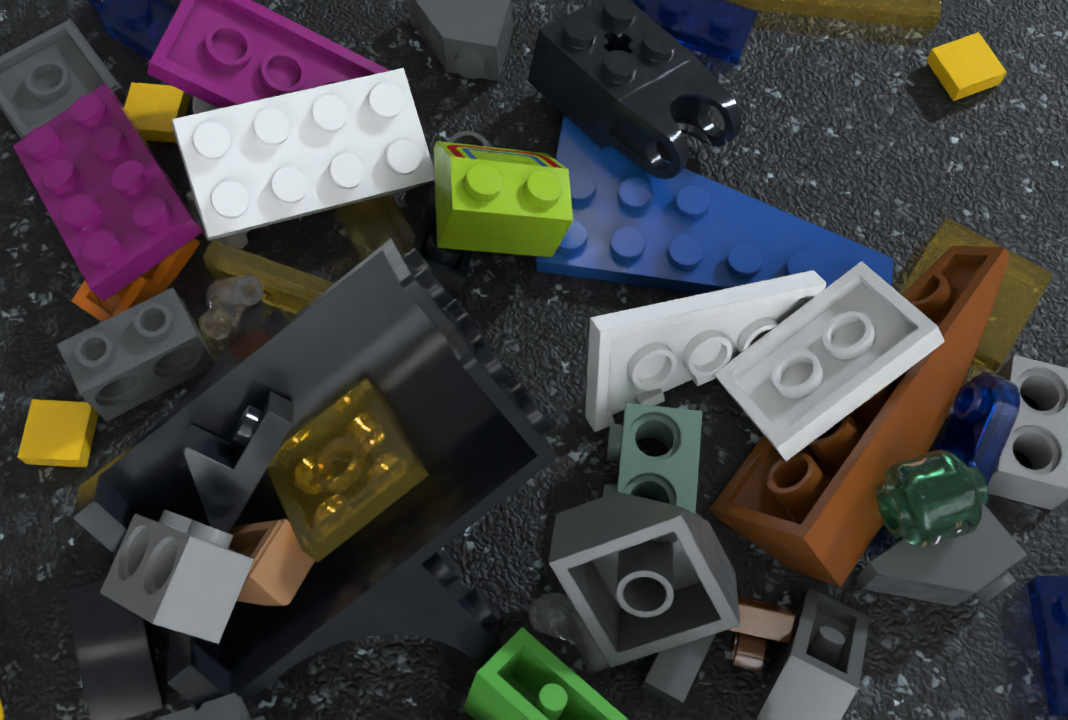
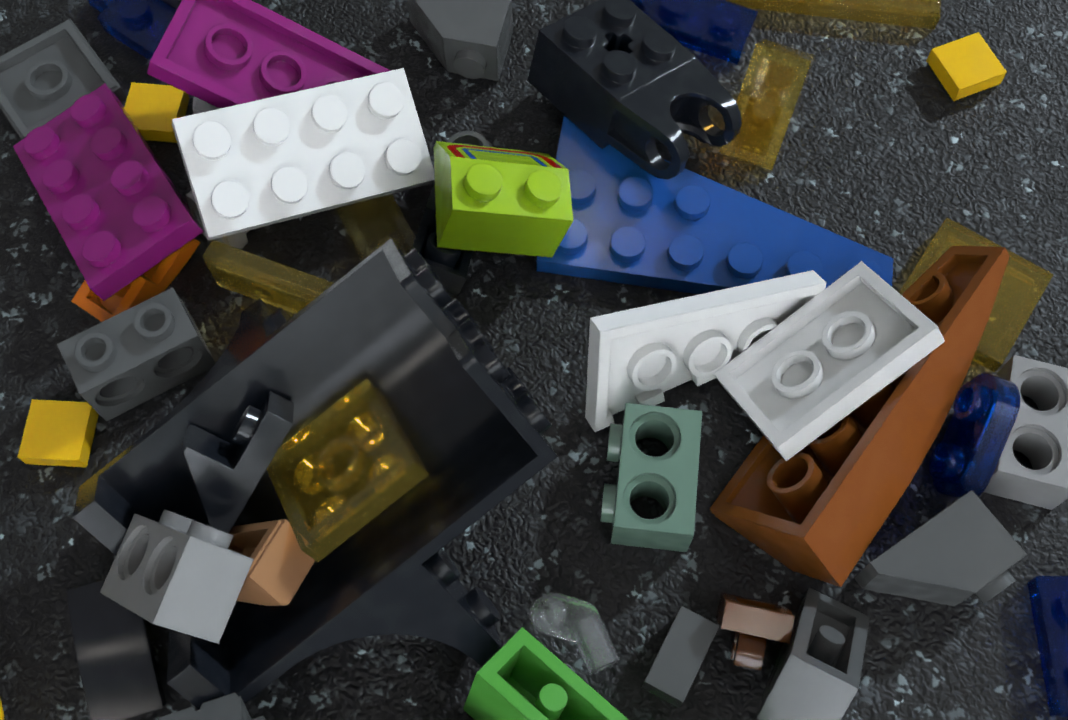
clear arm [199,275,263,340] -> none
dark grey slope [549,492,740,667] -> none
clear green head [876,449,988,548] -> none
none -> clear yellow slope [719,39,816,170]

